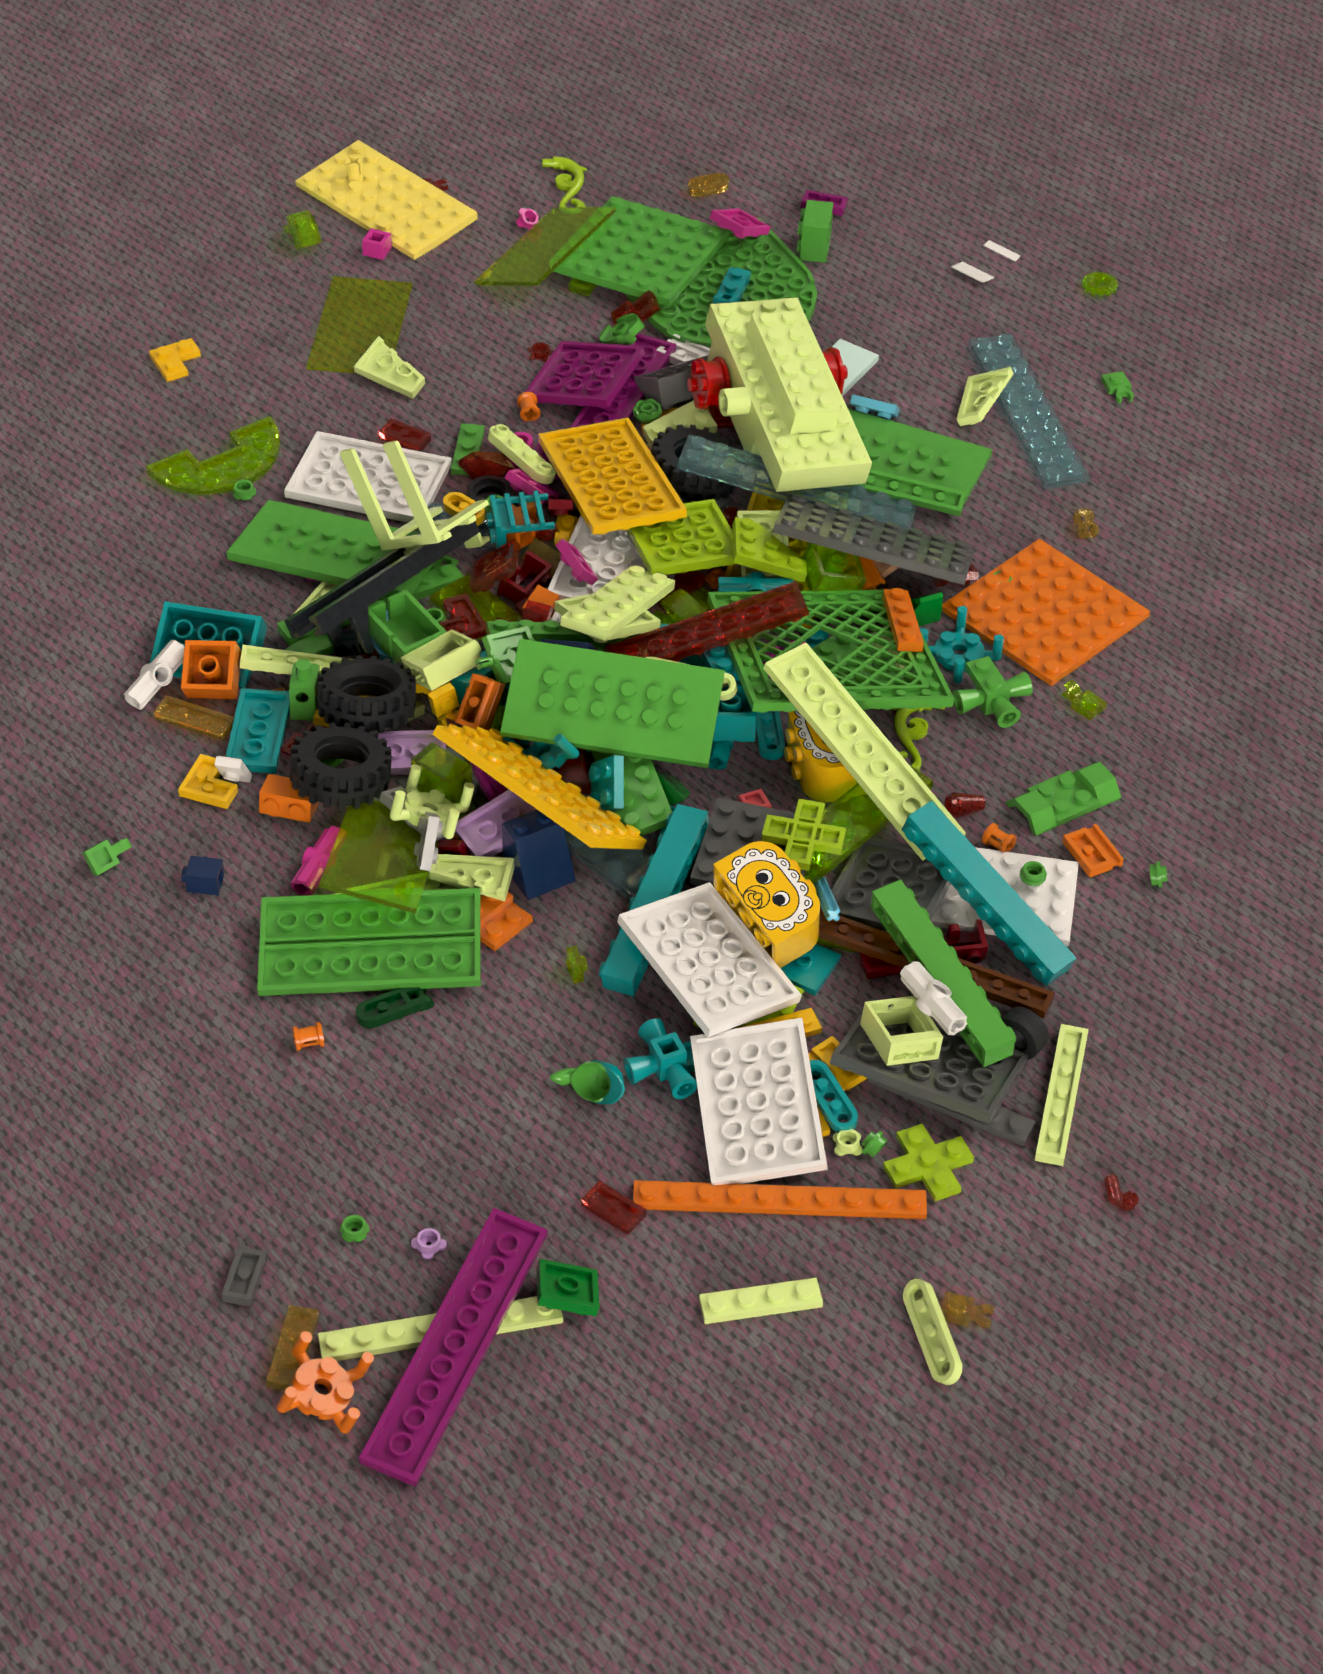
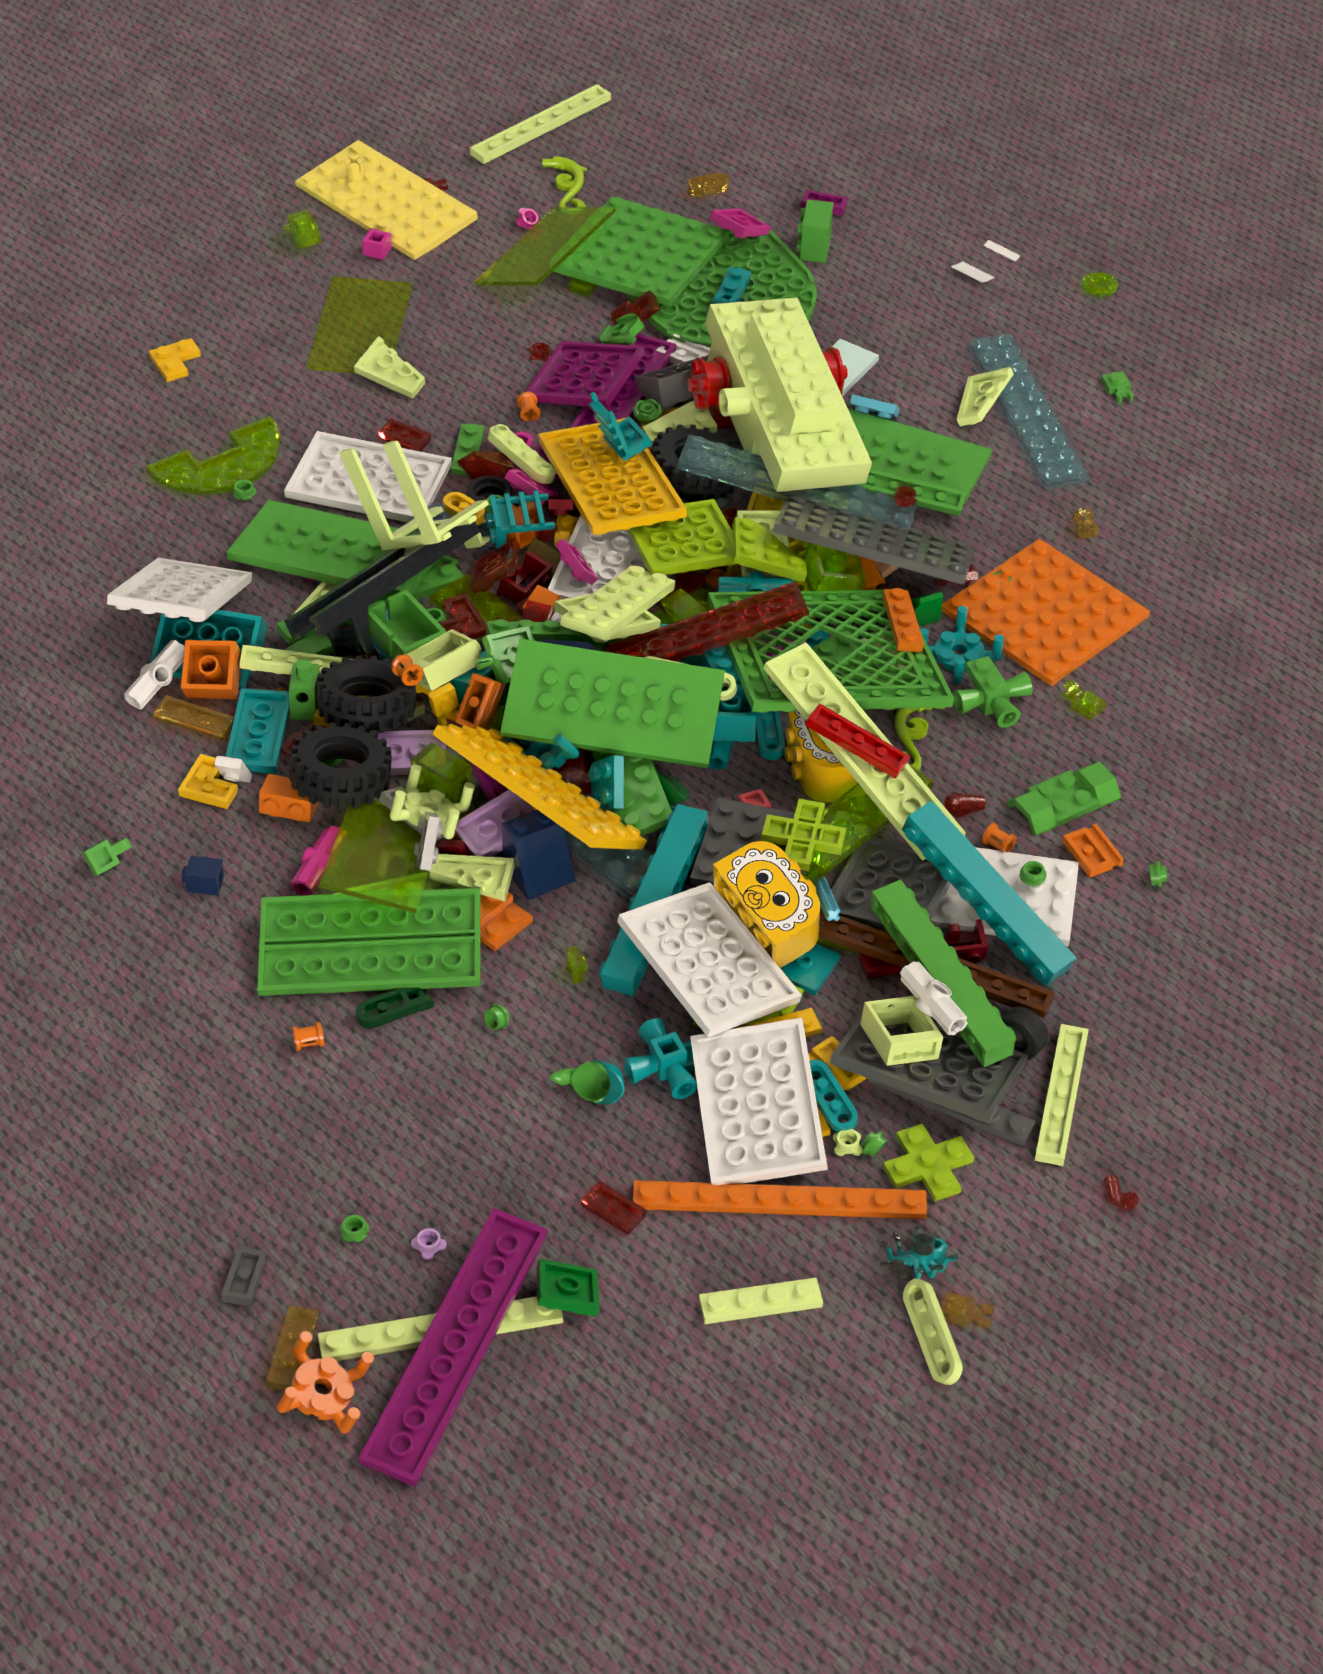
none -> white plate [107,558,252,622]
none -> orange bush [391,654,423,686]
none -> yellowish green plate [470,84,611,164]
none -> bright green plate [484,1004,510,1031]
none -> teal plate [589,392,652,461]
none -> red tile [805,703,910,779]
none -> animal [880,1226,959,1279]
none -> clear red plate [893,486,917,508]

